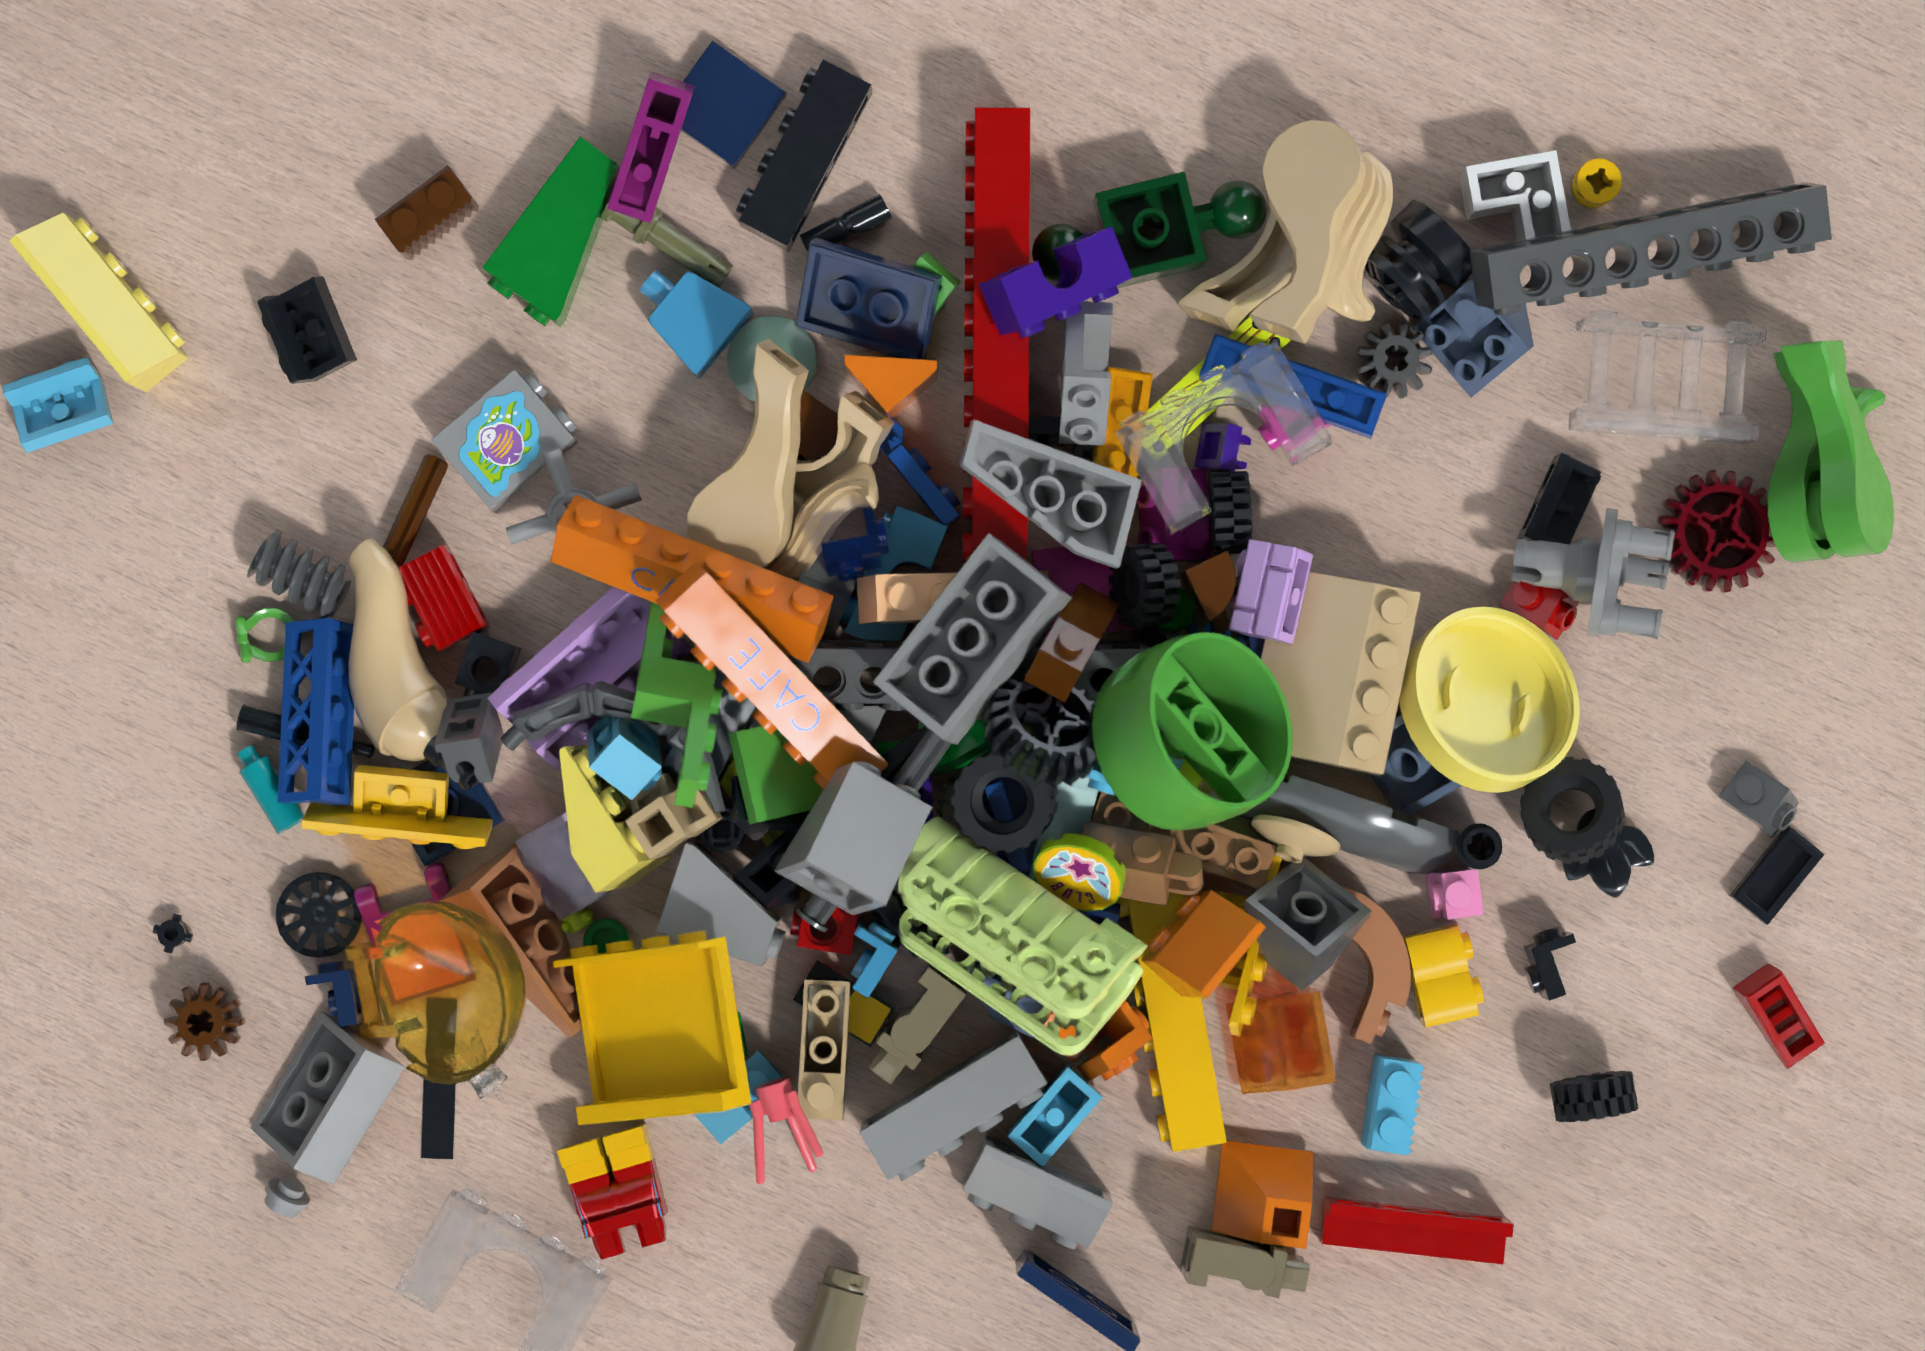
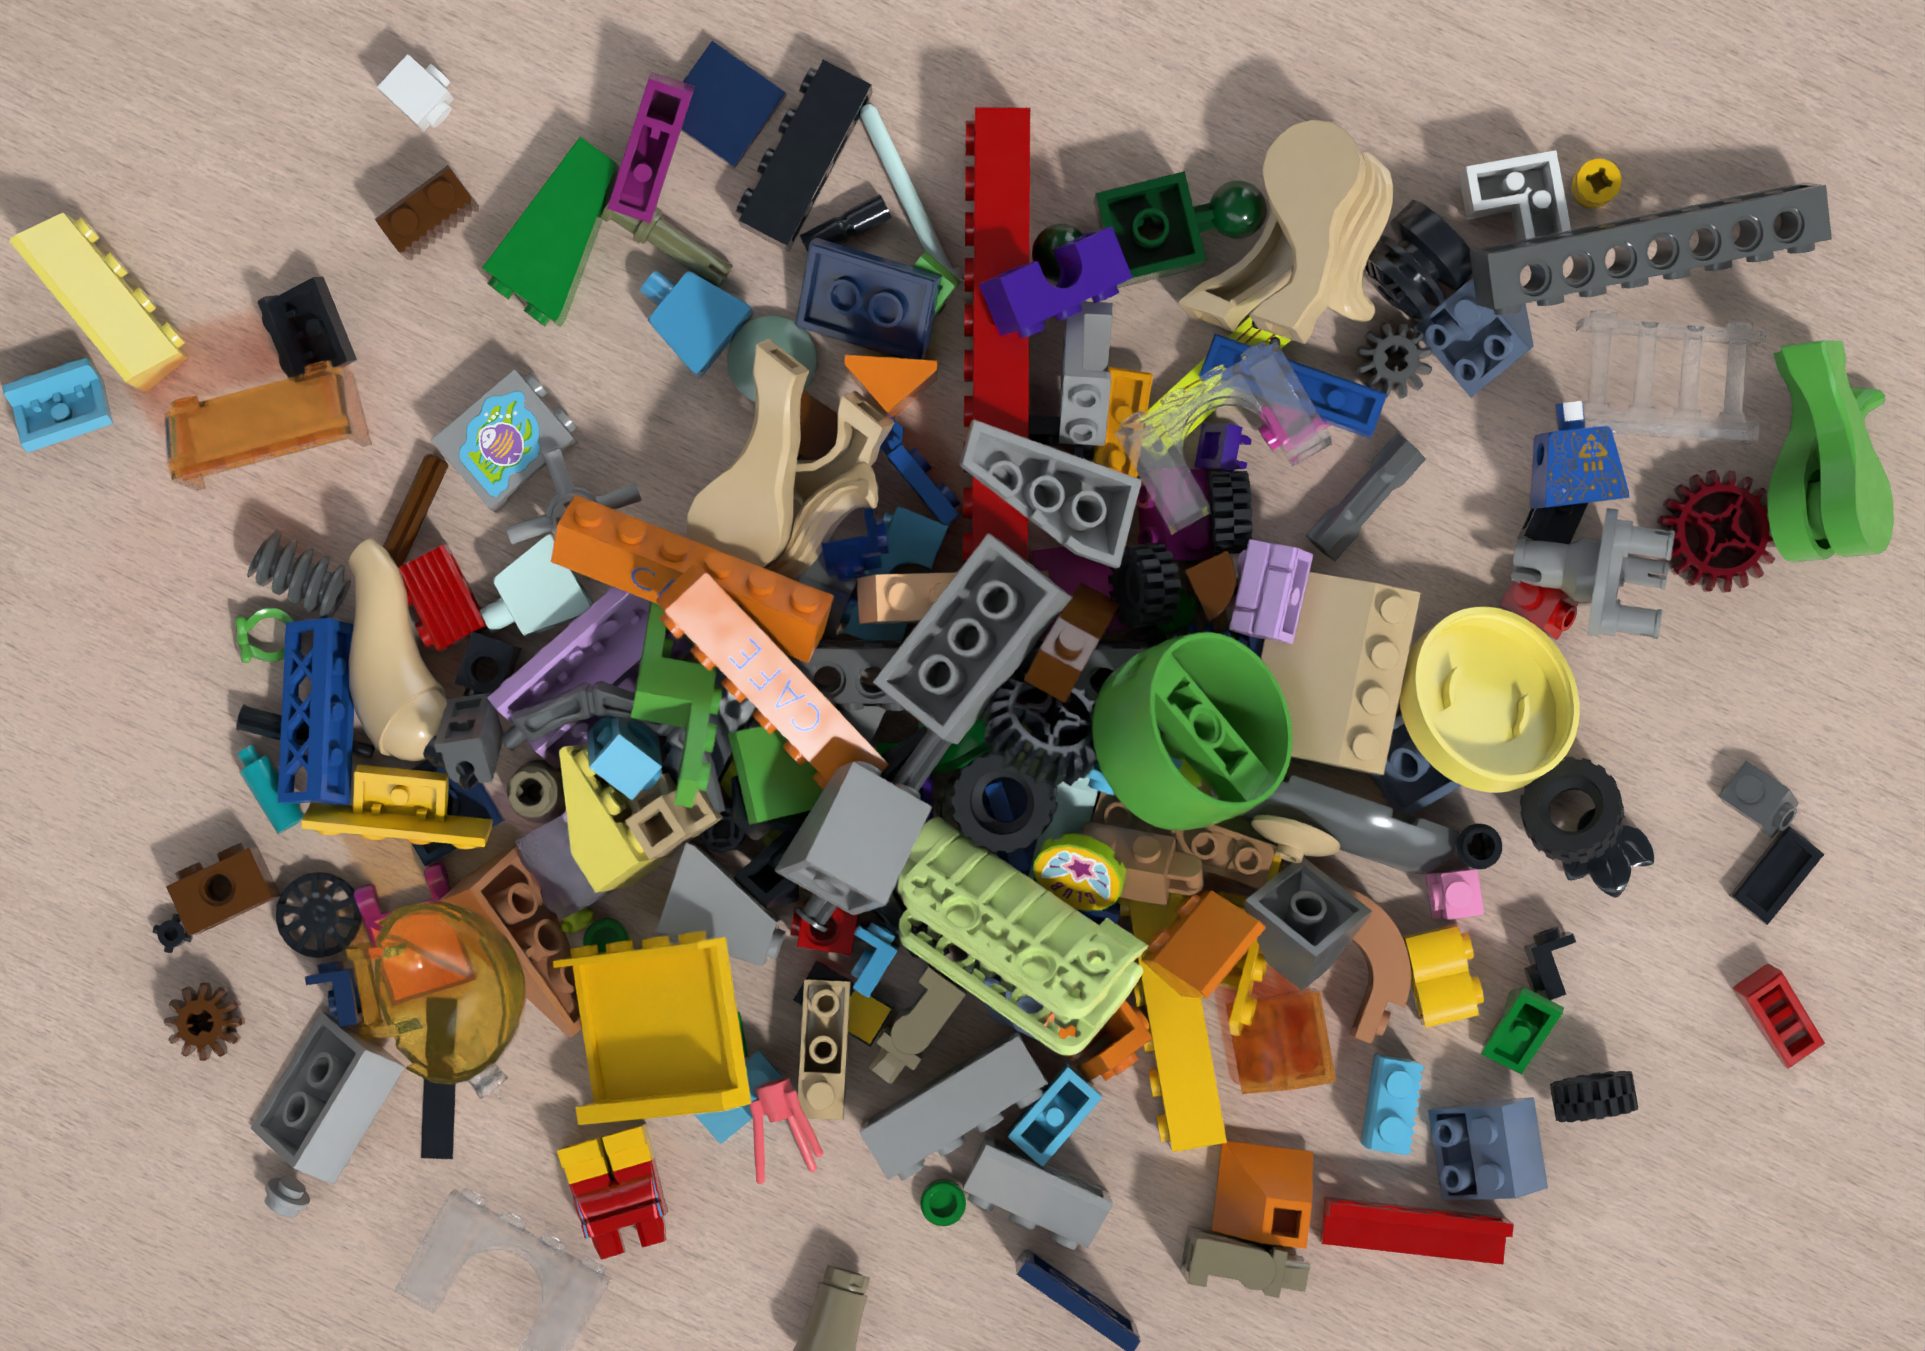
none -> clear orange windscreen [164,361,372,491]
none -> reddish brown brick [166,843,281,936]
none -> white brick [377,54,454,132]
none -> light aqua torso [479,534,593,637]
none -> dark tan plant [507,760,566,823]
none -> light aqua bar [860,104,965,281]
none -> green tile [920,1179,966,1226]
none -> dark grey axle [1305,433,1426,562]
none -> sand blue slope [1428,1097,1548,1200]
none -> green slope [1481,987,1564,1075]
none -> torso [1530,401,1630,509]

